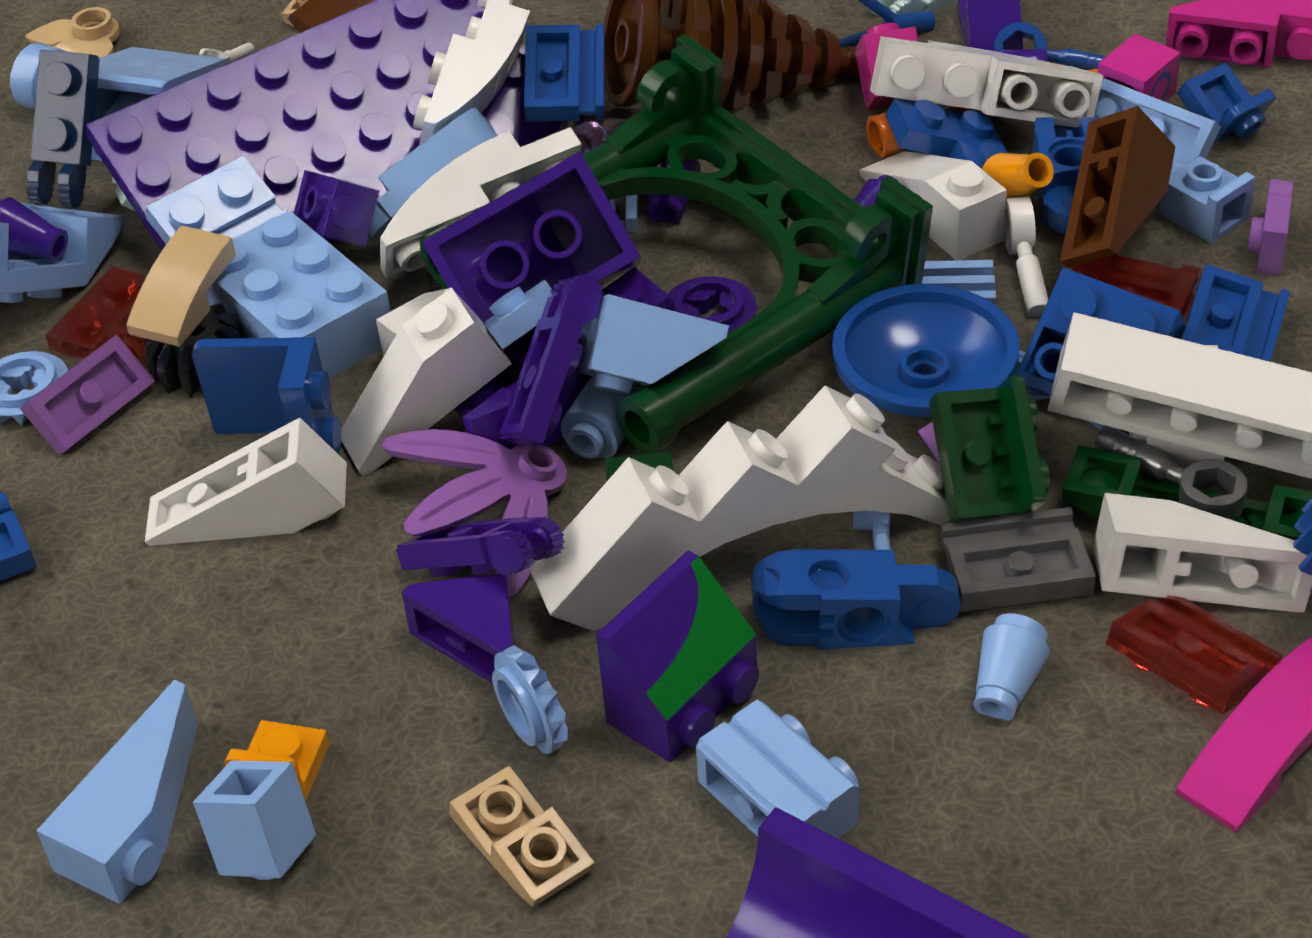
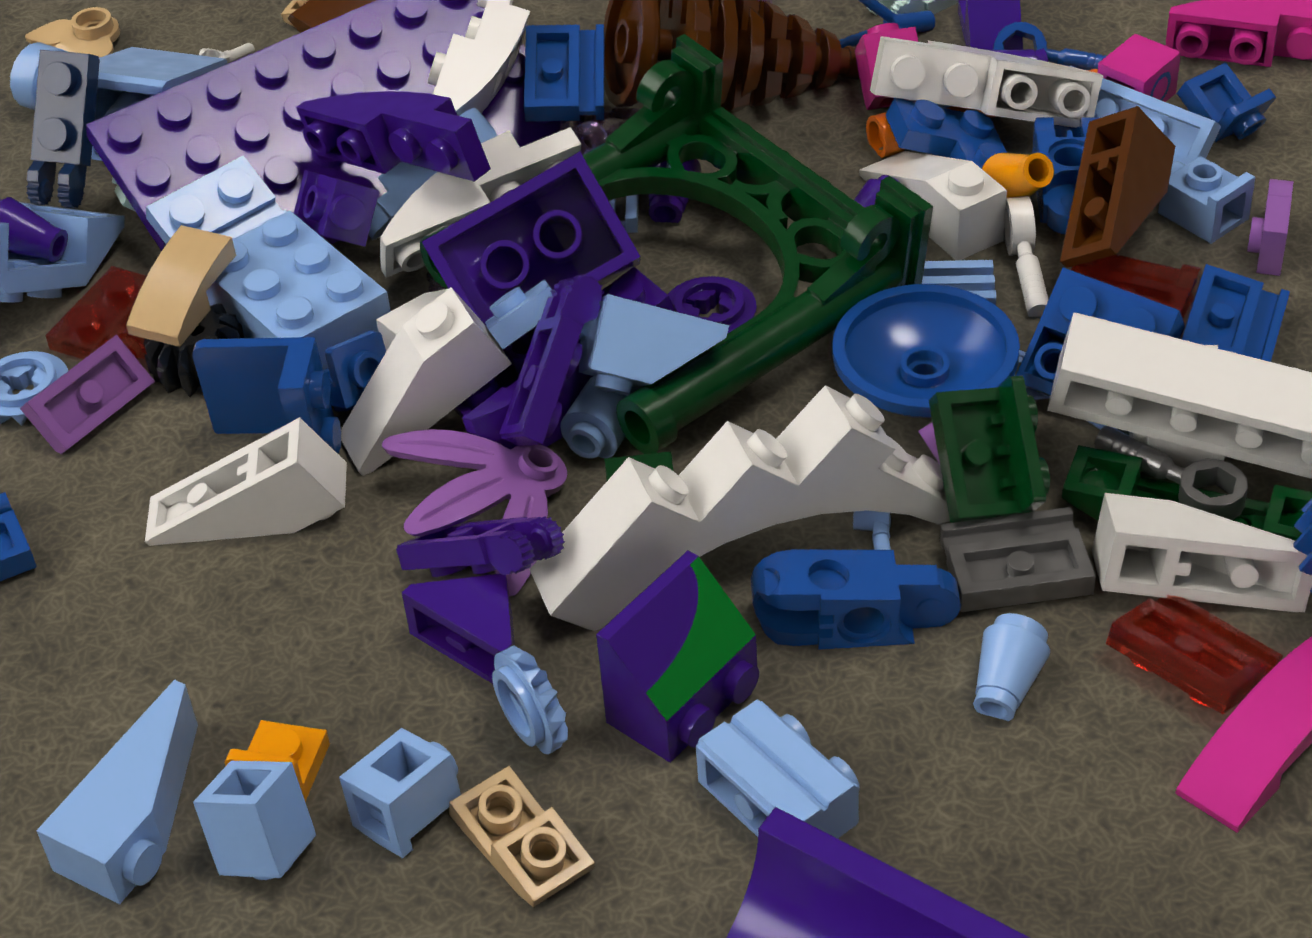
none -> dark purple slope [296,91,491,182]
none -> blue bracket [323,331,386,412]
none -> light blue brick [339,728,461,858]

